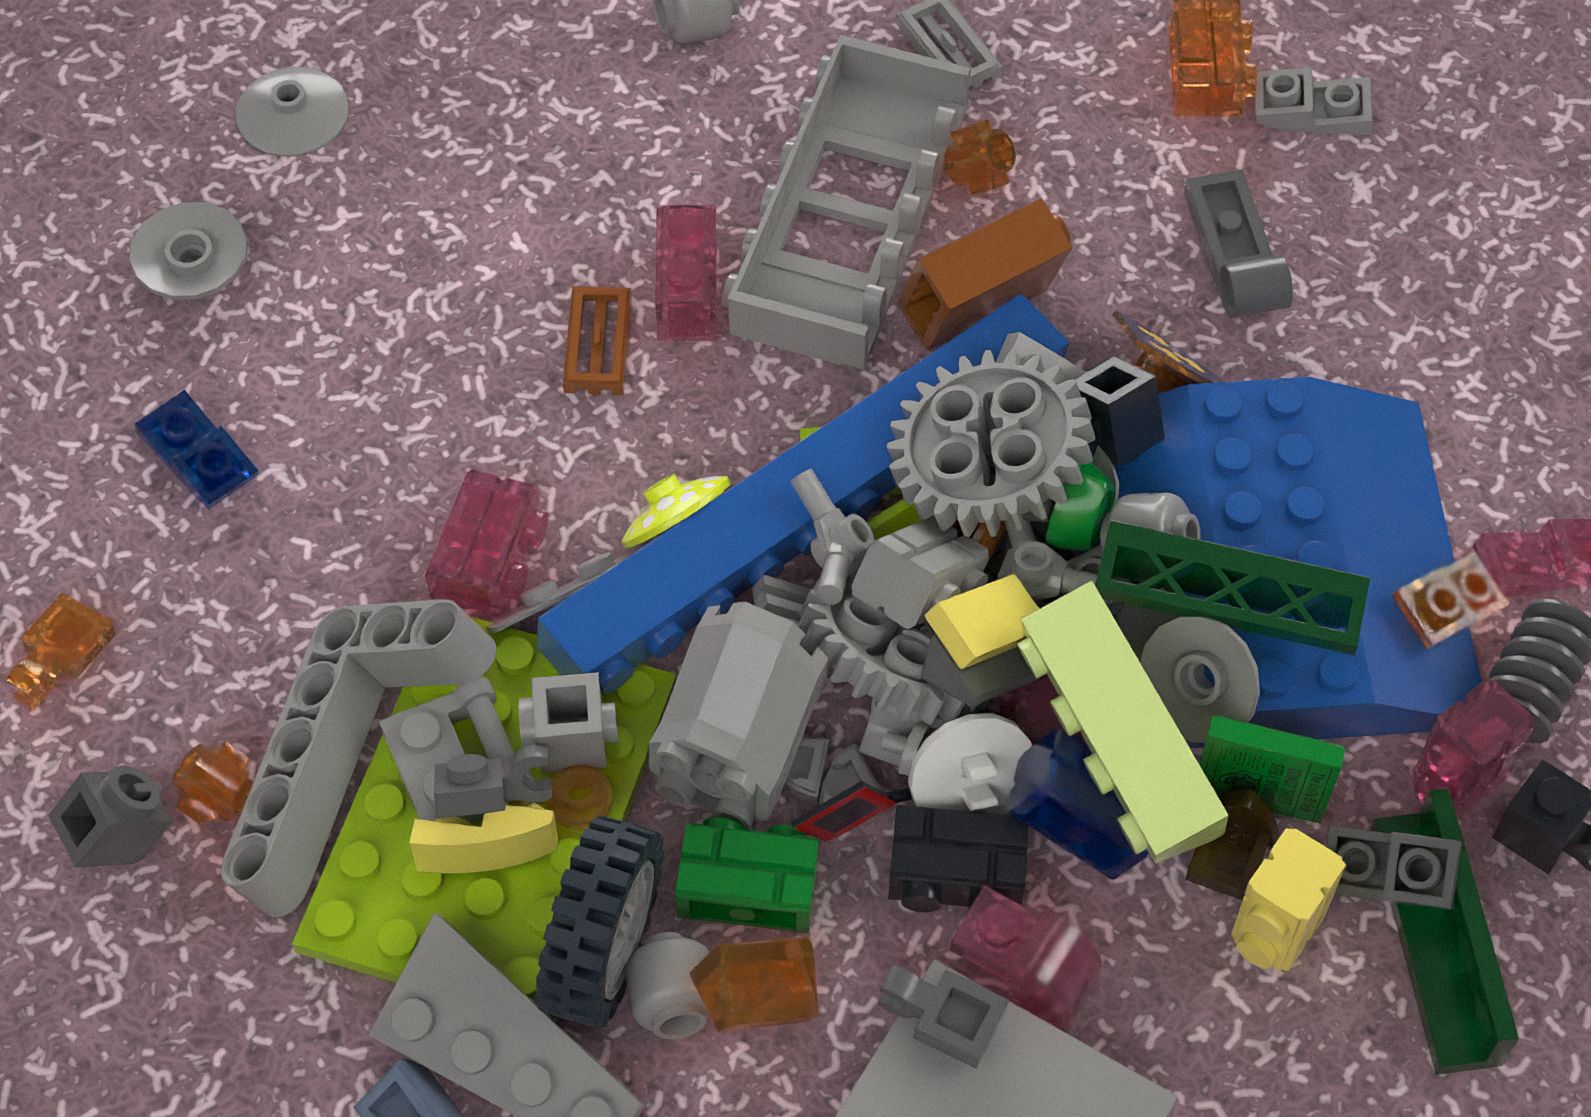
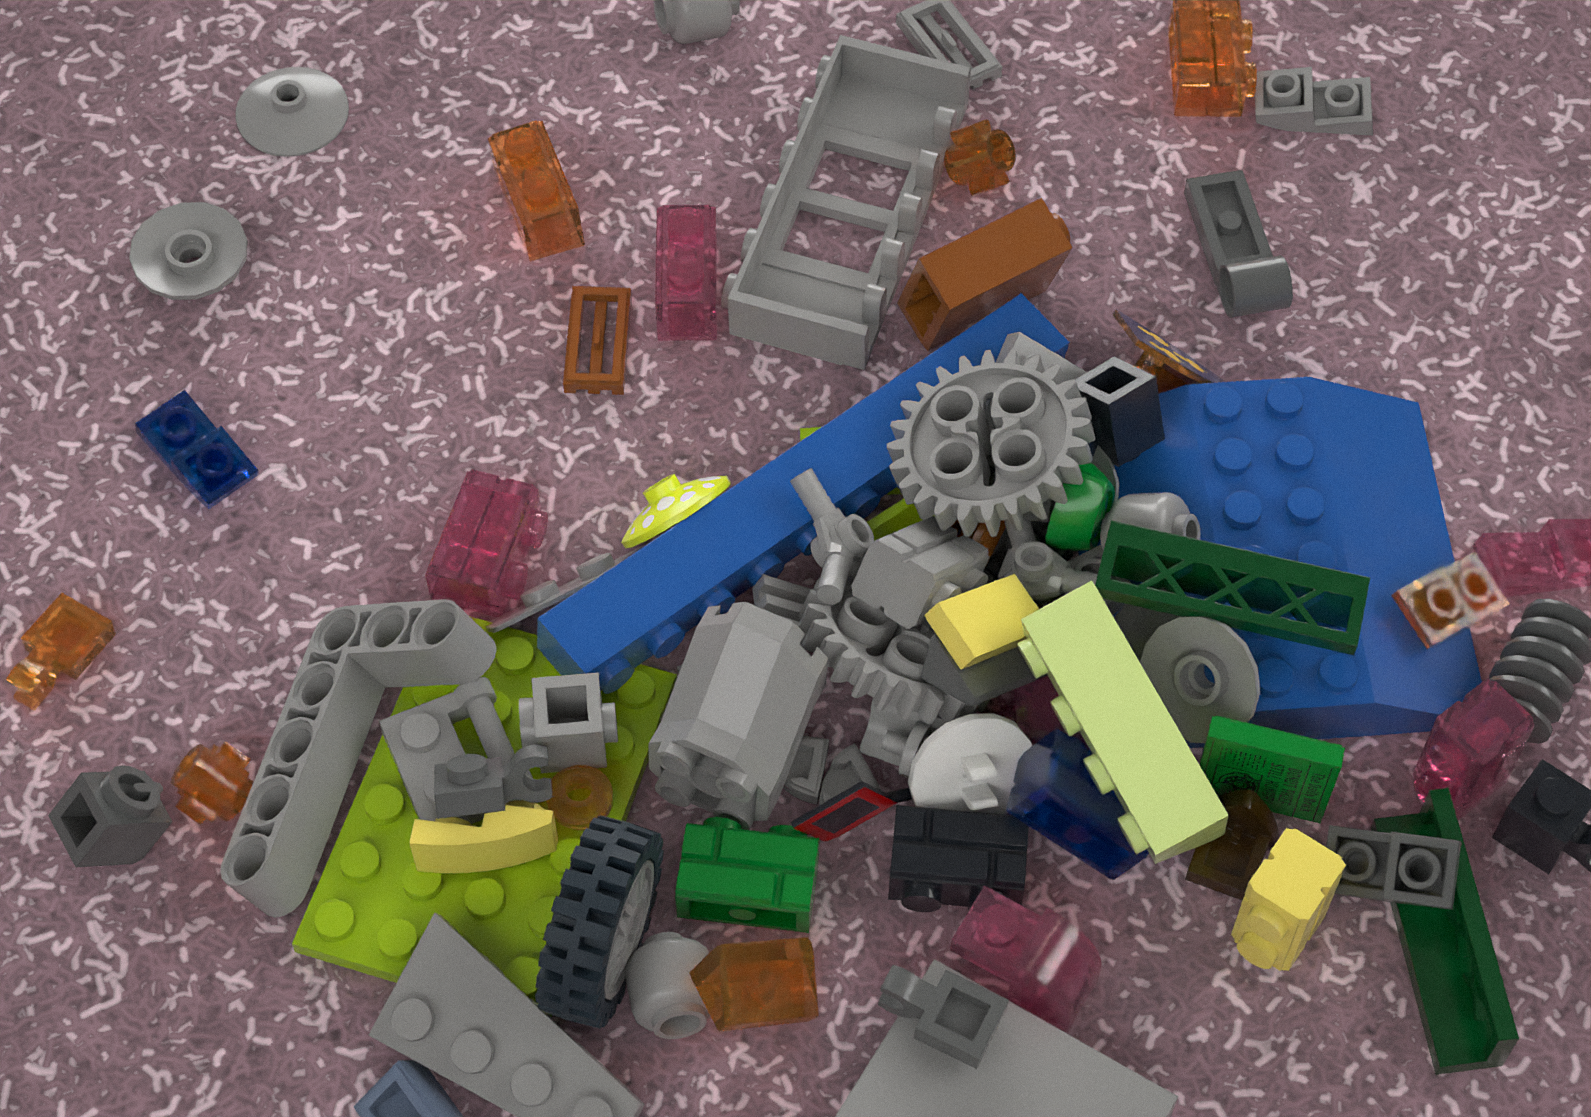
none -> clear orange brick [487,120,585,261]

